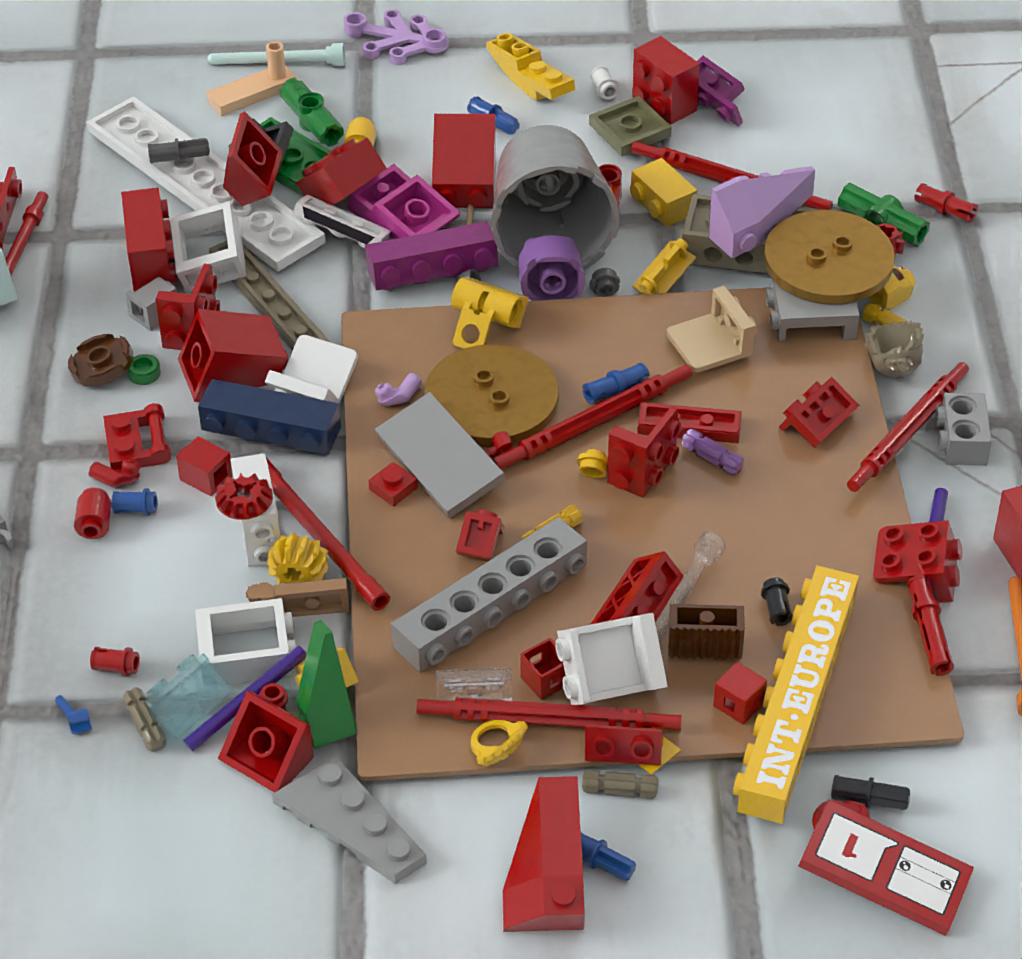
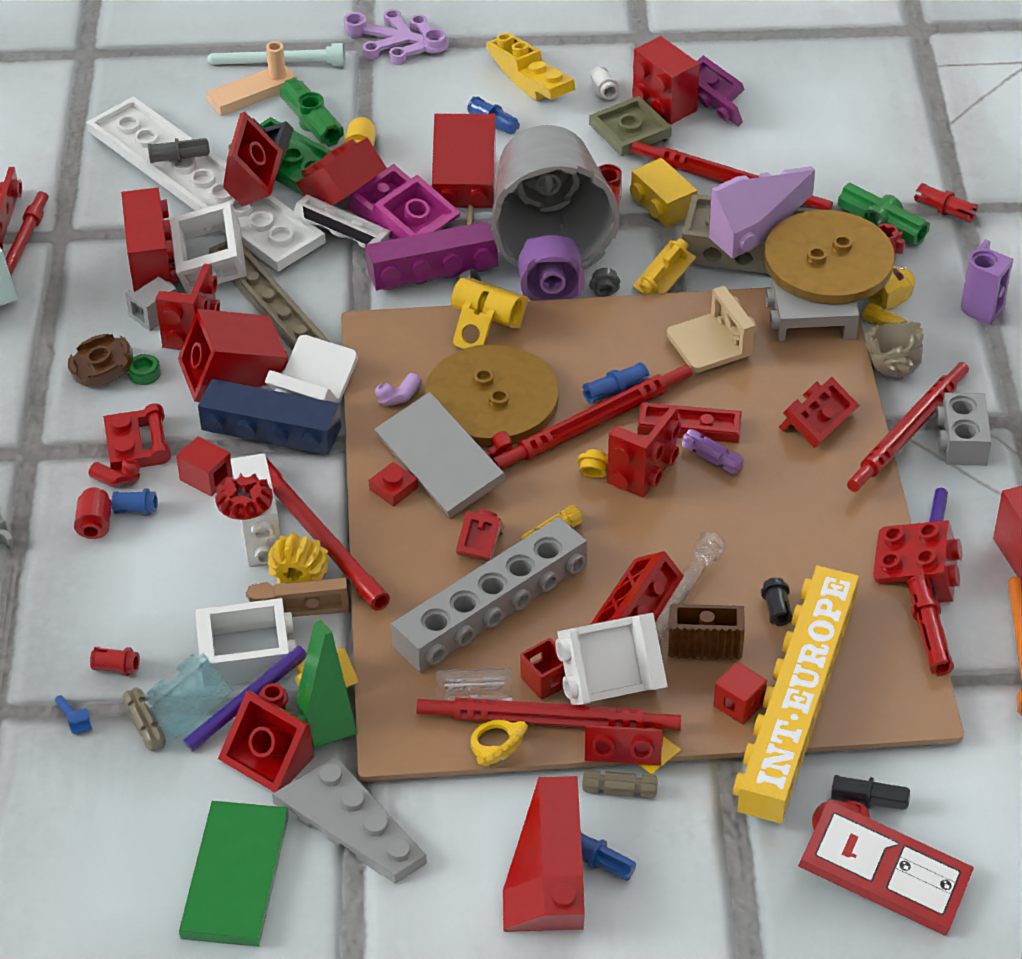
none -> green tile [179,800,289,947]
none -> medium lavender piece [961,239,1014,325]

